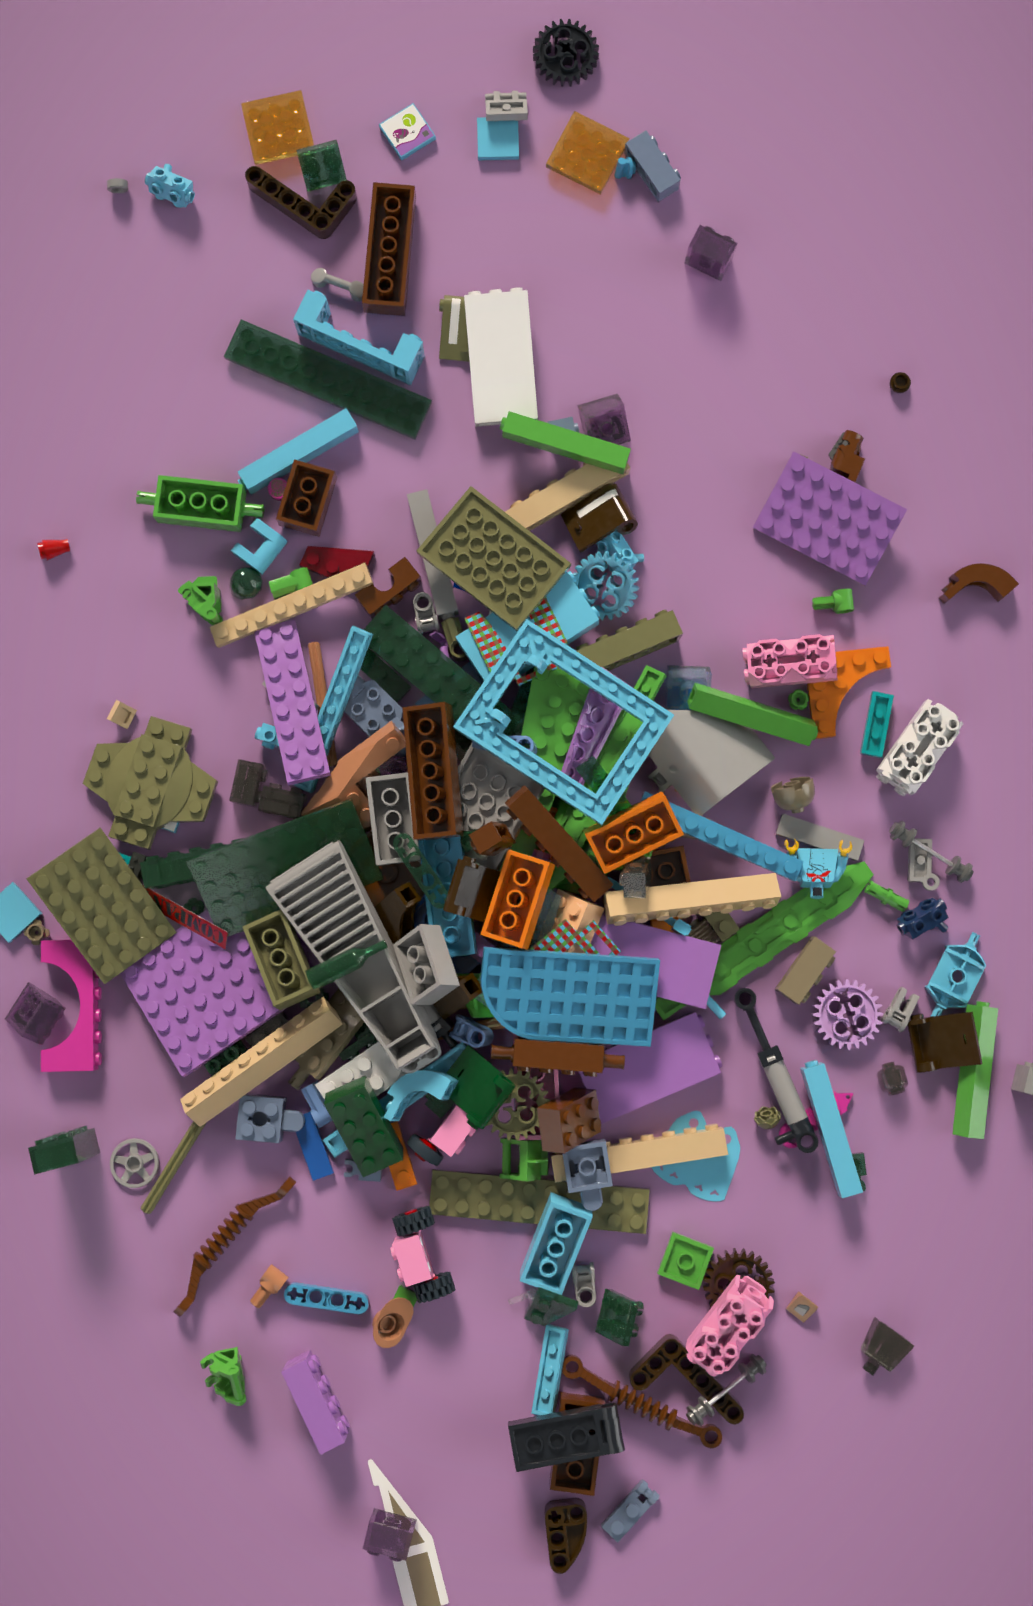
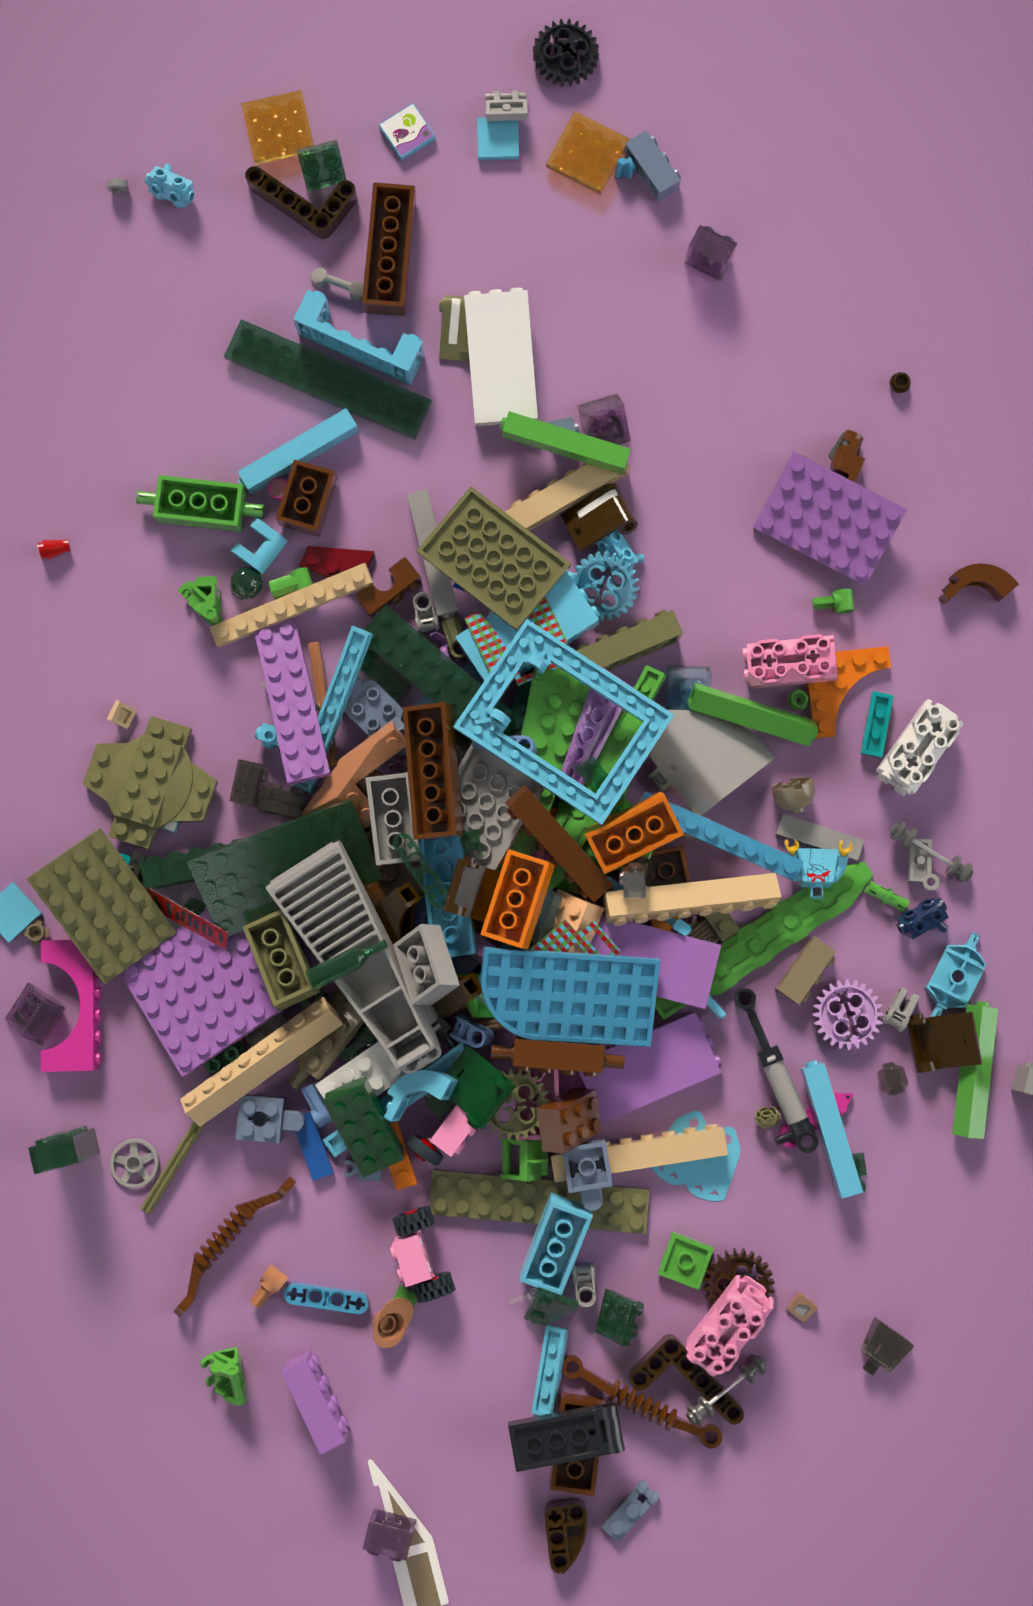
reddish brown brick [469,821,516,856] -> none

